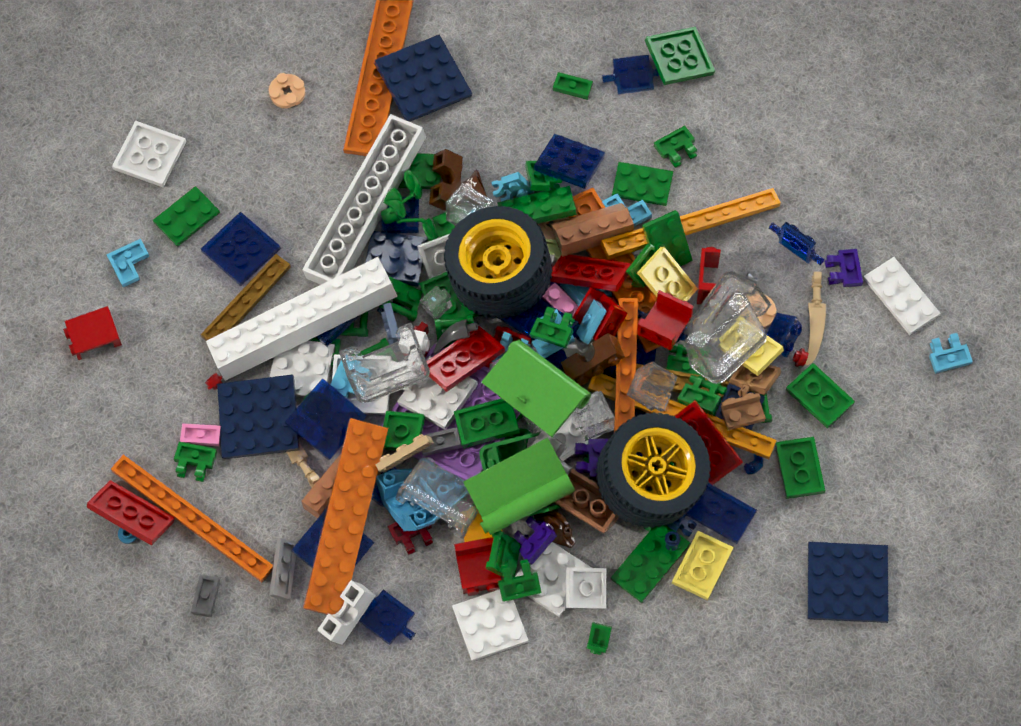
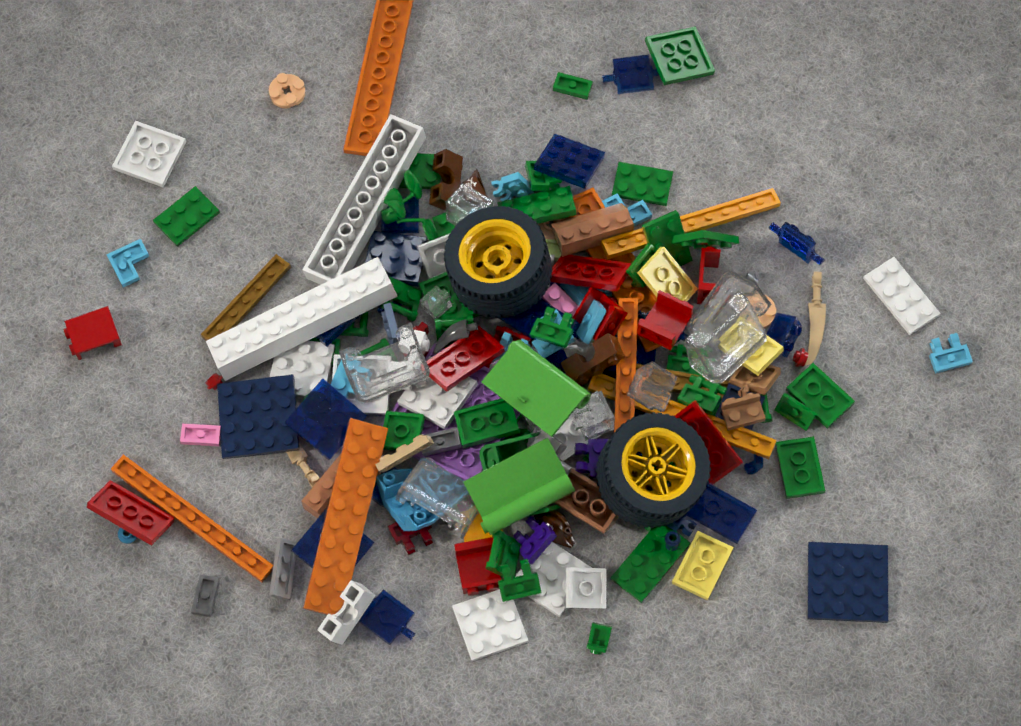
green plate [174,441,217,482] -> none
clear blue plate [200,211,281,286] -> none
dark blue plate [374,34,472,122] -> none
green plate [654,125,697,168] -> none
dark purple plate [825,249,863,287] -> none
none -> green plate [673,230,739,250]
none -> green plate [774,393,817,431]

